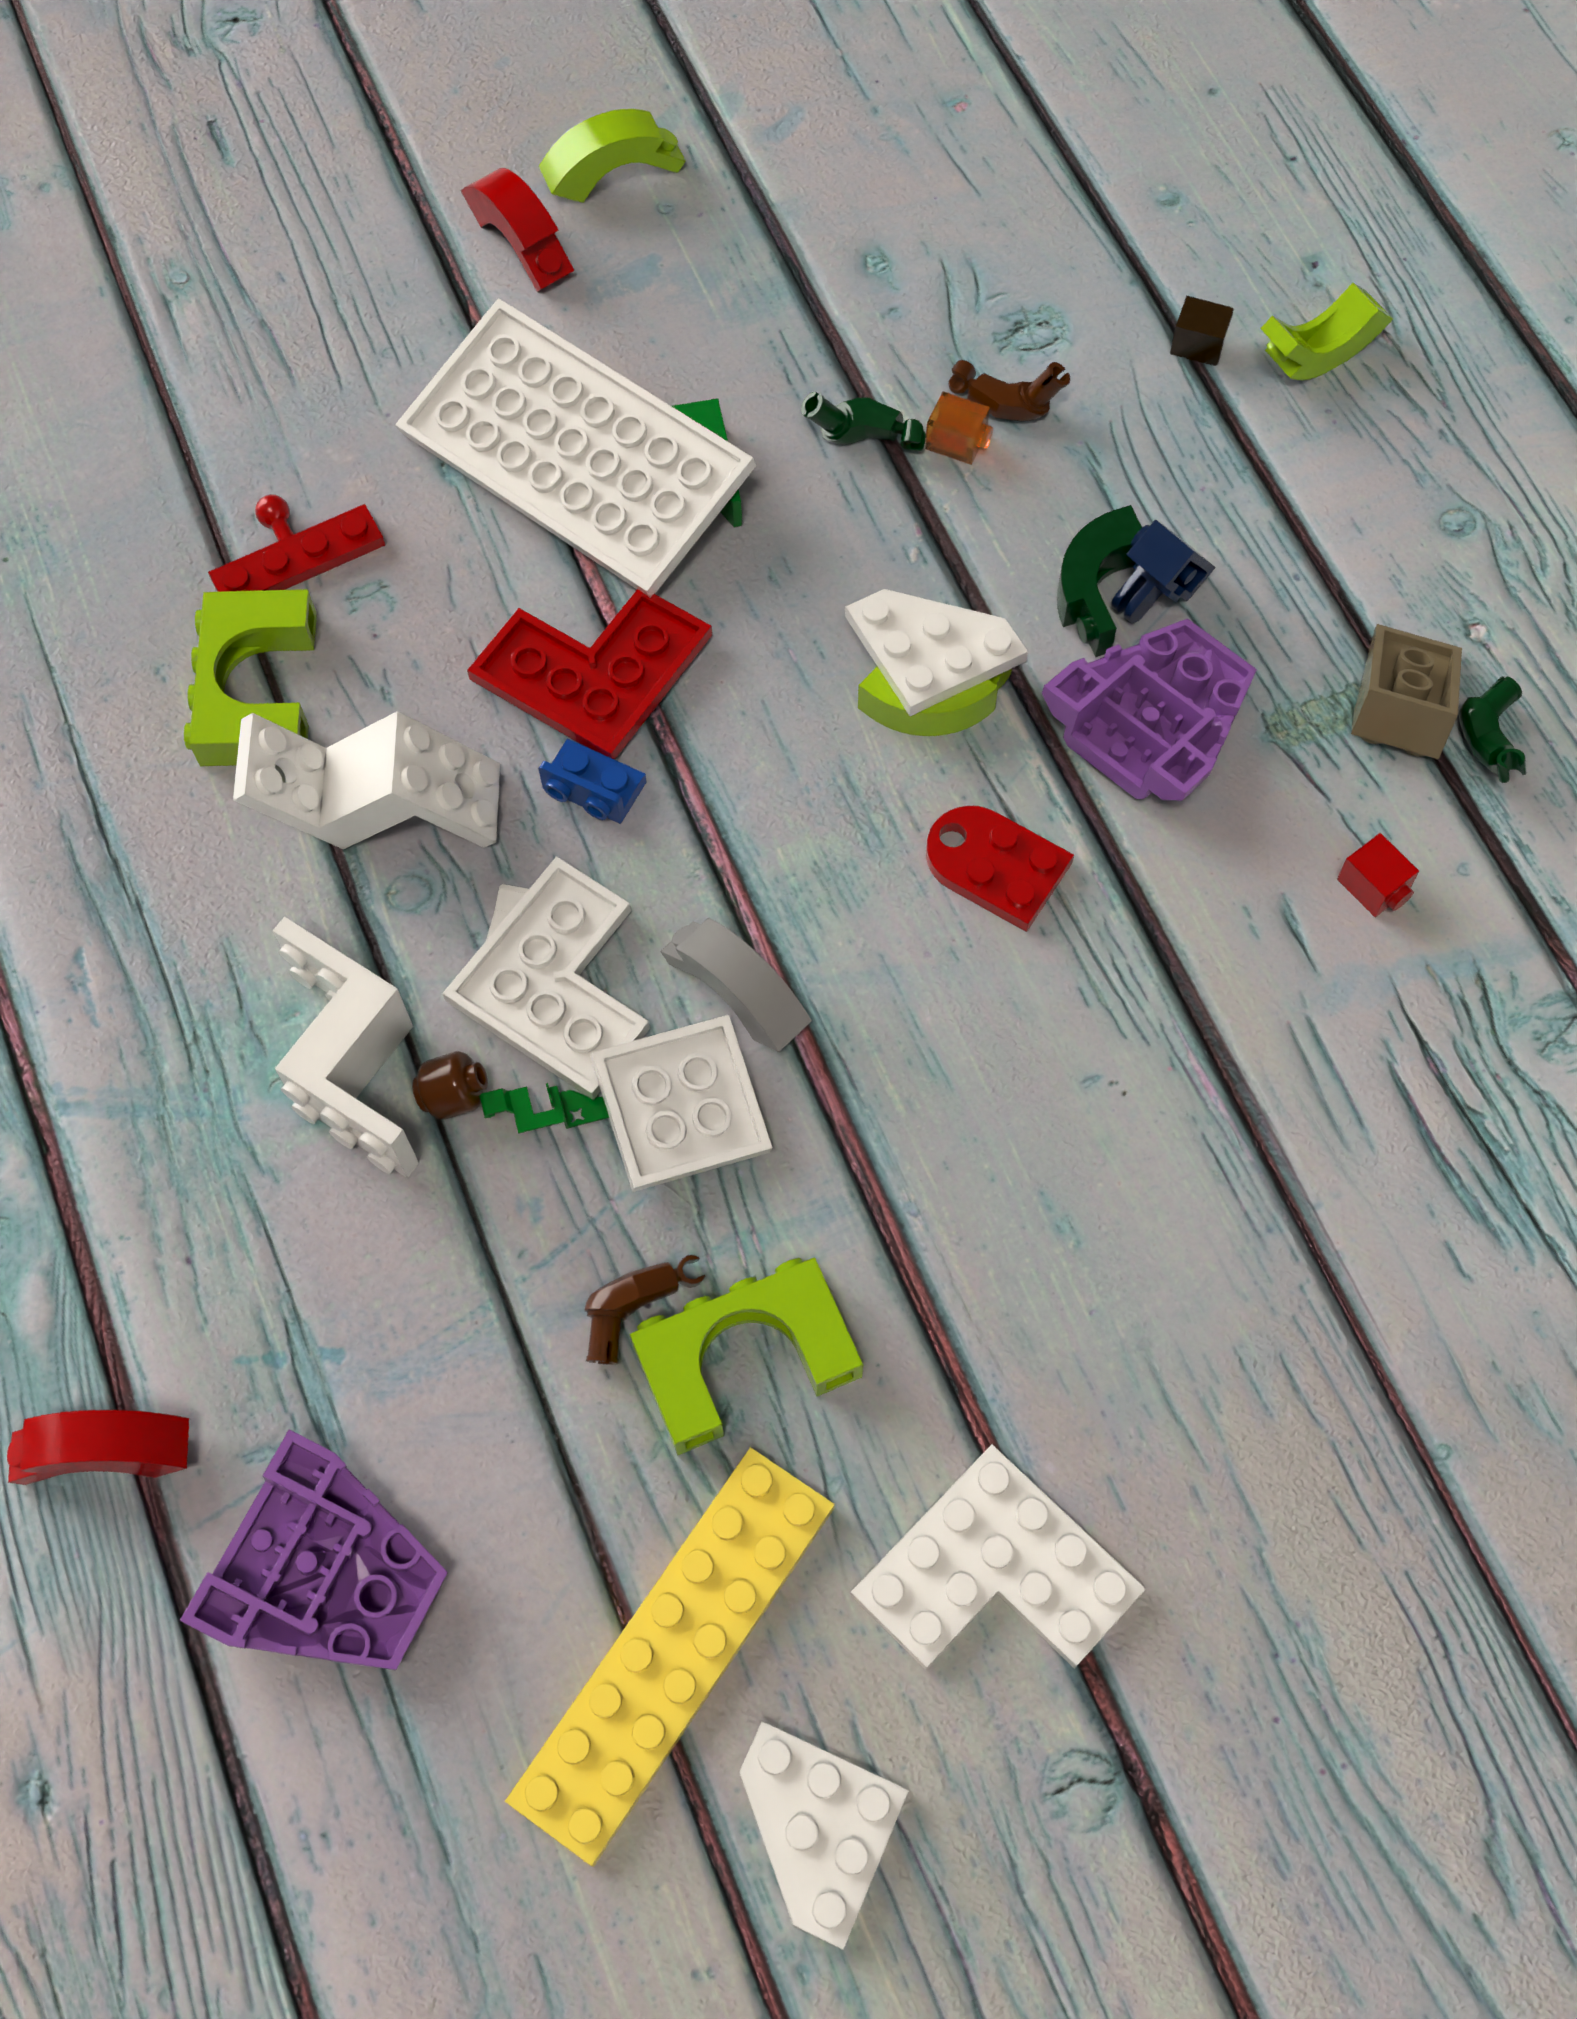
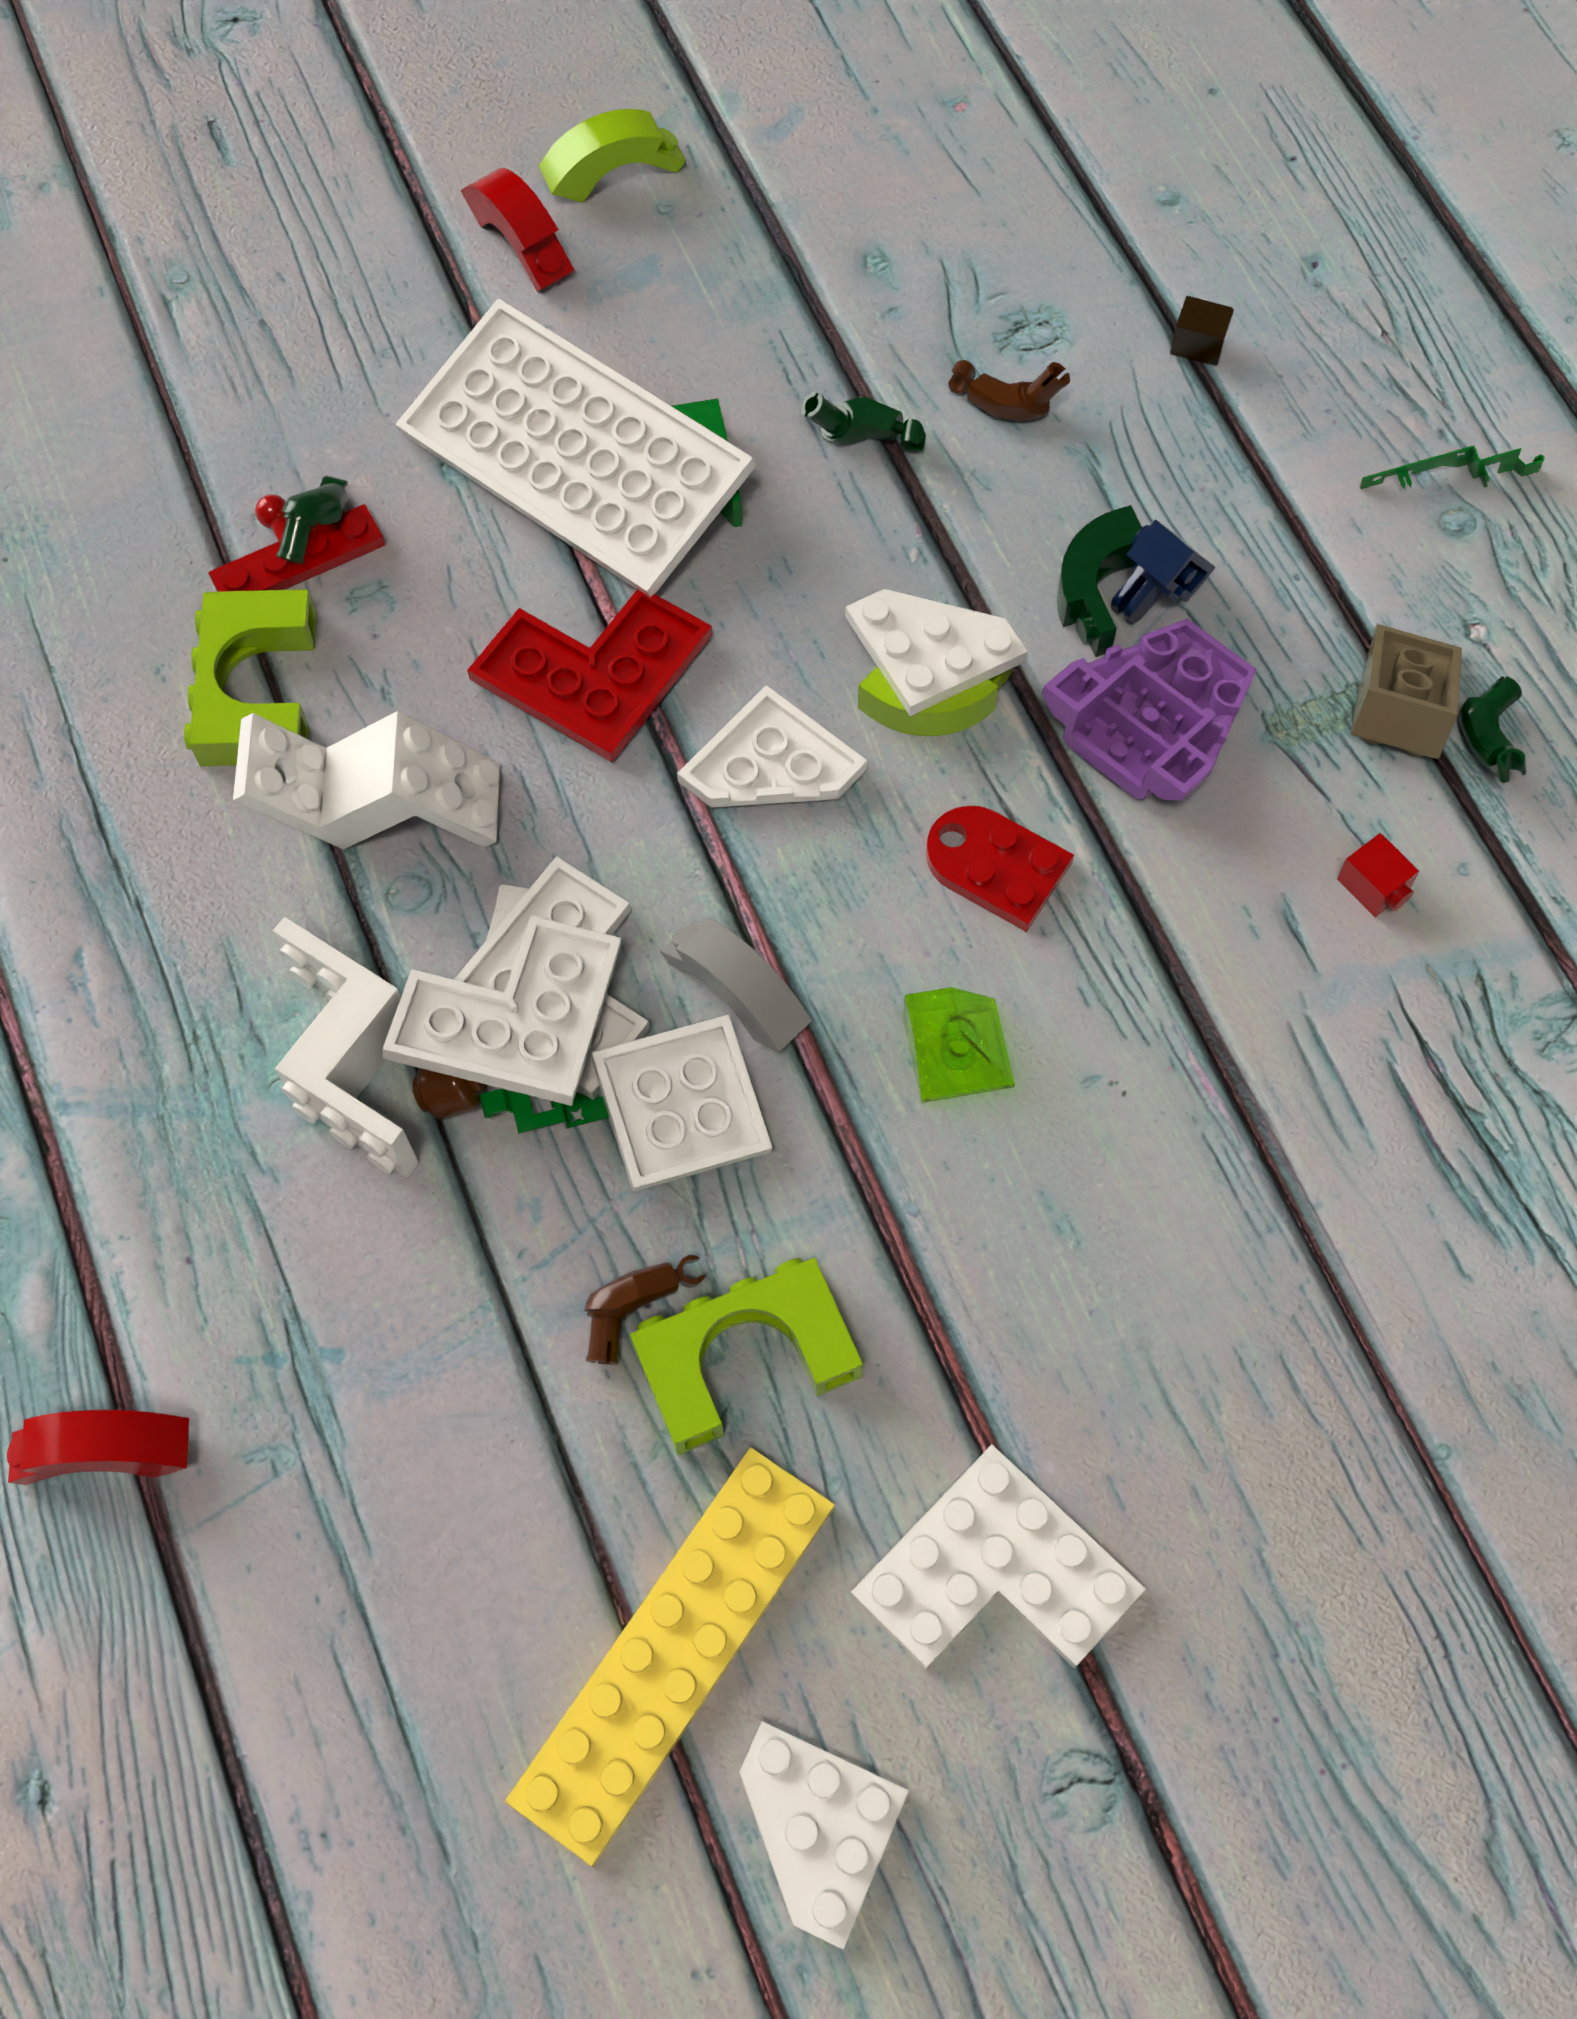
medium lavender wedge [180,1429,448,1670] -> none
blue bracket [538,738,647,824] -> none
clear orange brick [925,391,993,465] -> none
lime arch [1260,283,1393,380] -> none
none -> dark green arm [276,476,348,565]
none -> white plate [382,915,621,1106]
none -> white plate [677,685,868,808]
none -> clear neon green slope [903,987,1015,1103]
none -> green piece [1360,446,1544,489]

